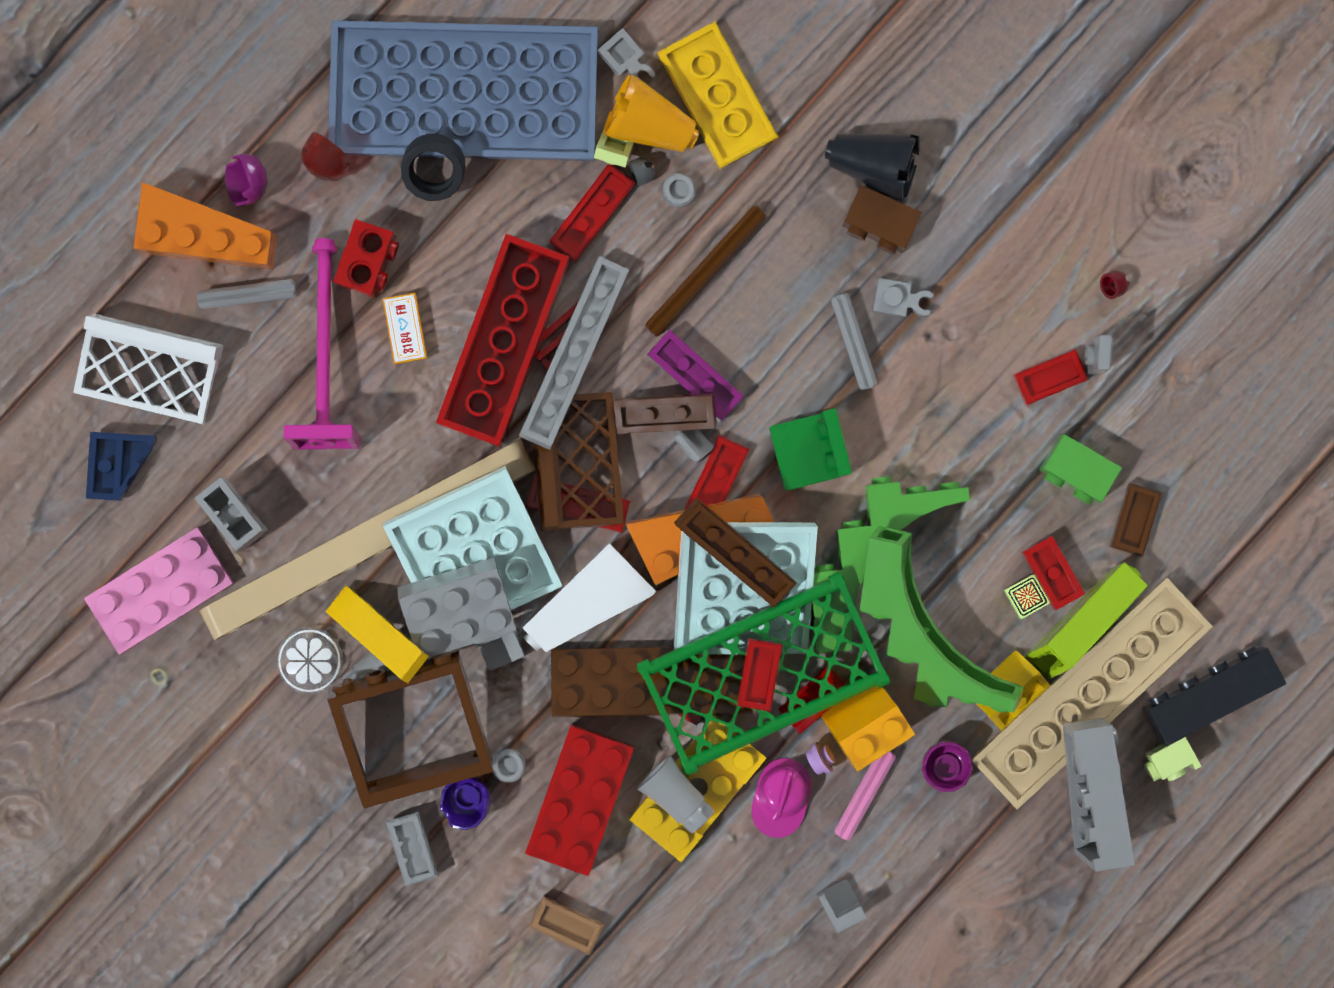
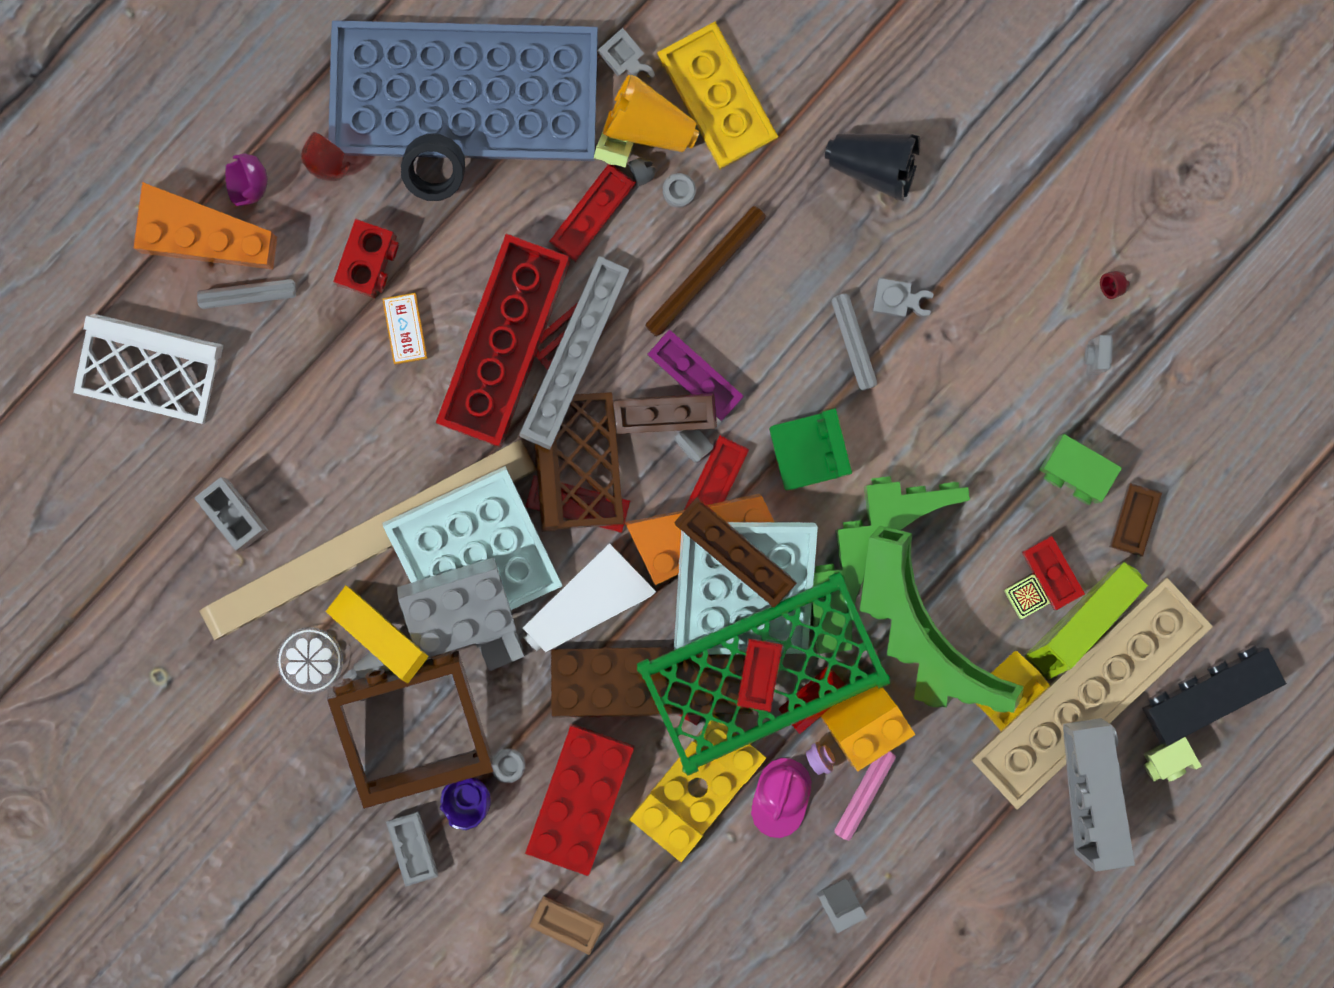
bright pink plate [84,527,235,655] -> none
dark blue wing [86,432,157,501] -> none
dark pink tile [284,238,360,450] -> none
light grey plant [637,756,714,833] -> none
reddish brown brick [842,185,922,254] -> none
magenta hair [922,741,973,792] -> none
red tile [1013,349,1089,406] -> none

